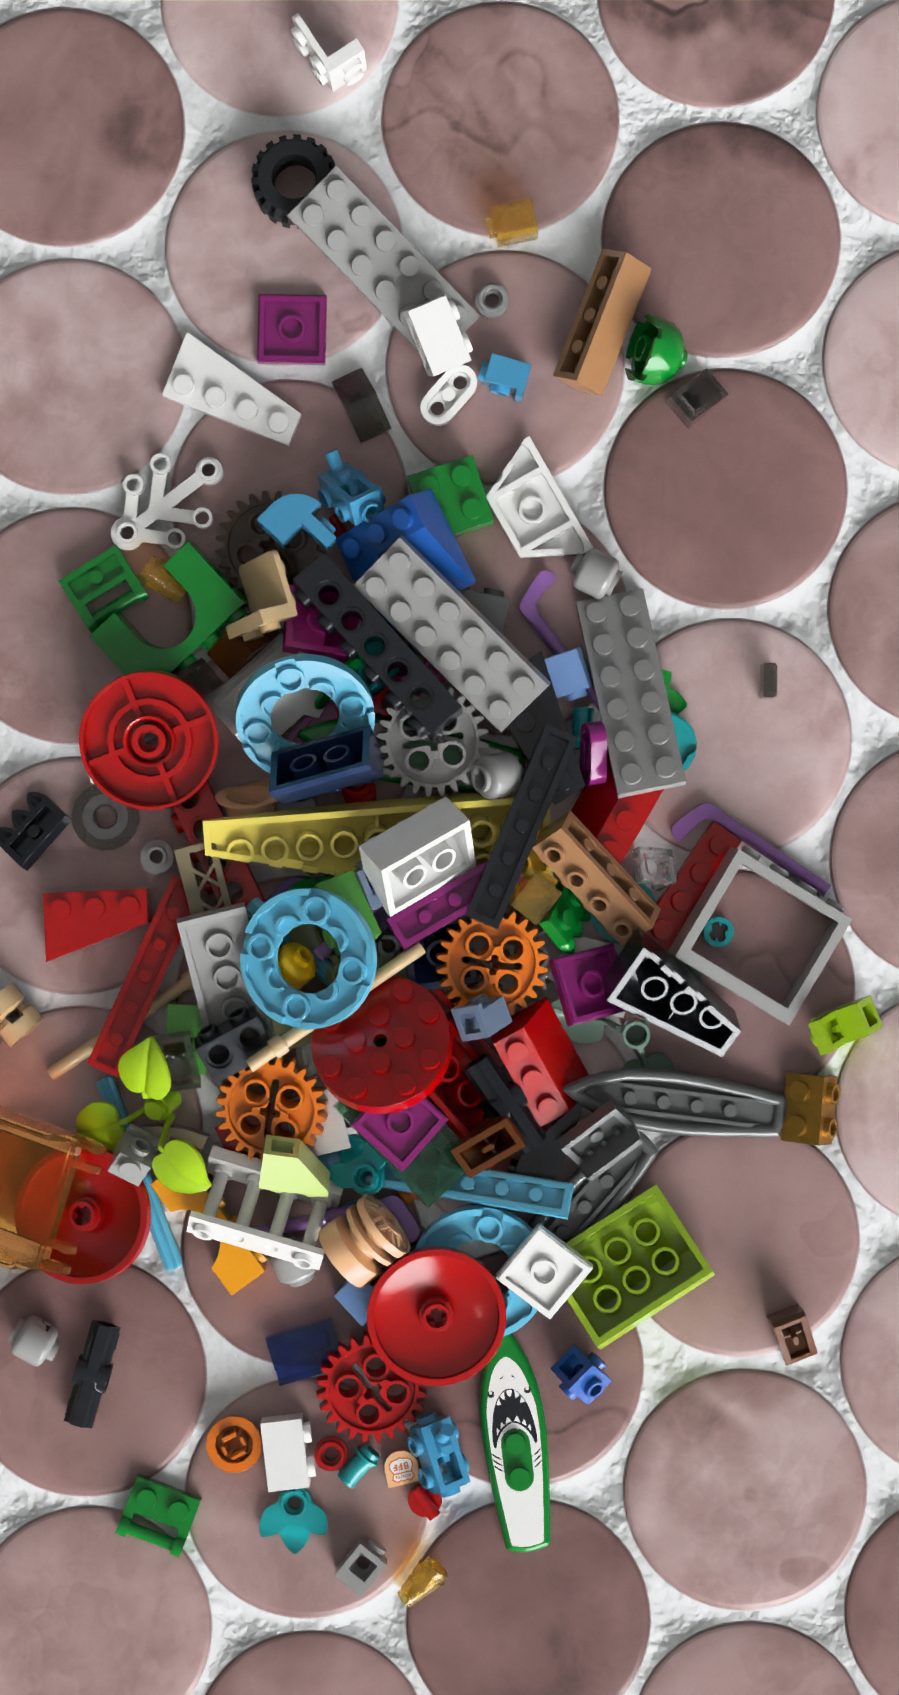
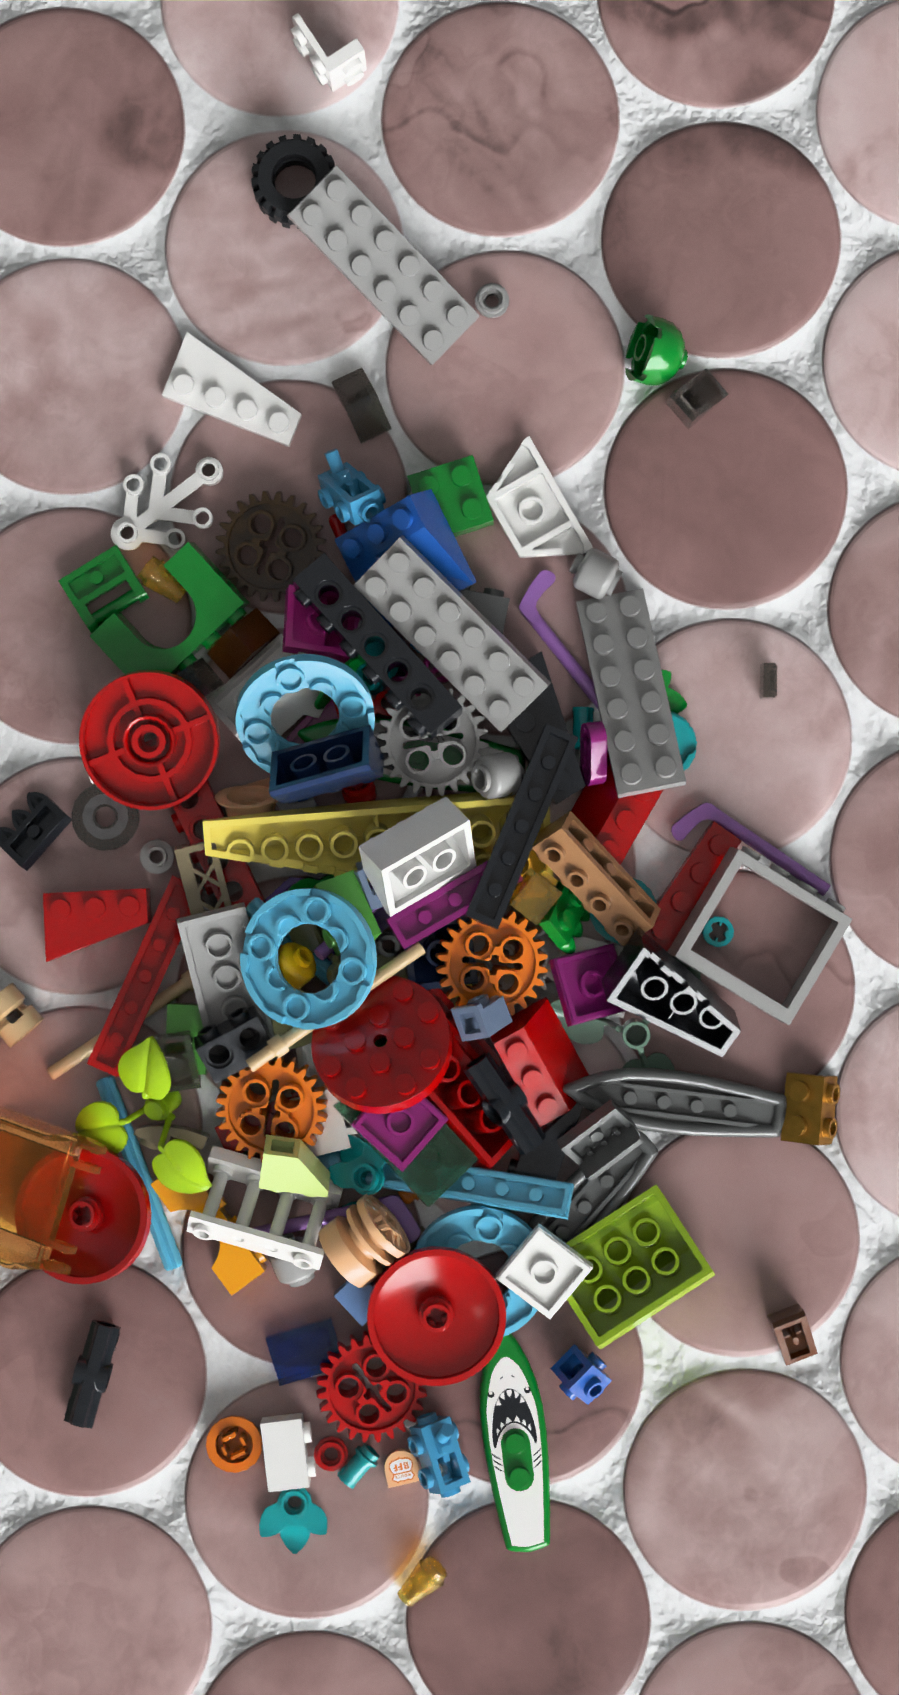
light grey head [8,1315,61,1366] -> none
light grey brick [108,1123,160,1186] -> none
green plate [115,1474,202,1558] -> none
tan bracket [225,550,298,642] -> none
magenta tile [257,294,327,365] -> none
dark azure brick [257,494,337,552] -> none
light grey brick [334,1538,388,1597] -> none
white brick [403,295,473,376] -> none
red plate [408,1483,442,1521] -> none
white plate [420,365,477,426] -> none
reddish brown slope [450,1115,527,1179] -> none
dark azure brick [478,353,532,403] -> none
clear yellow brick [486,199,538,248] -> none
medium blue brick [544,646,593,702] -> none
medium nougat brick [553,248,652,396] -> none
clear bracket [631,846,677,892] -> none
lime brick [808,995,883,1056] -> none

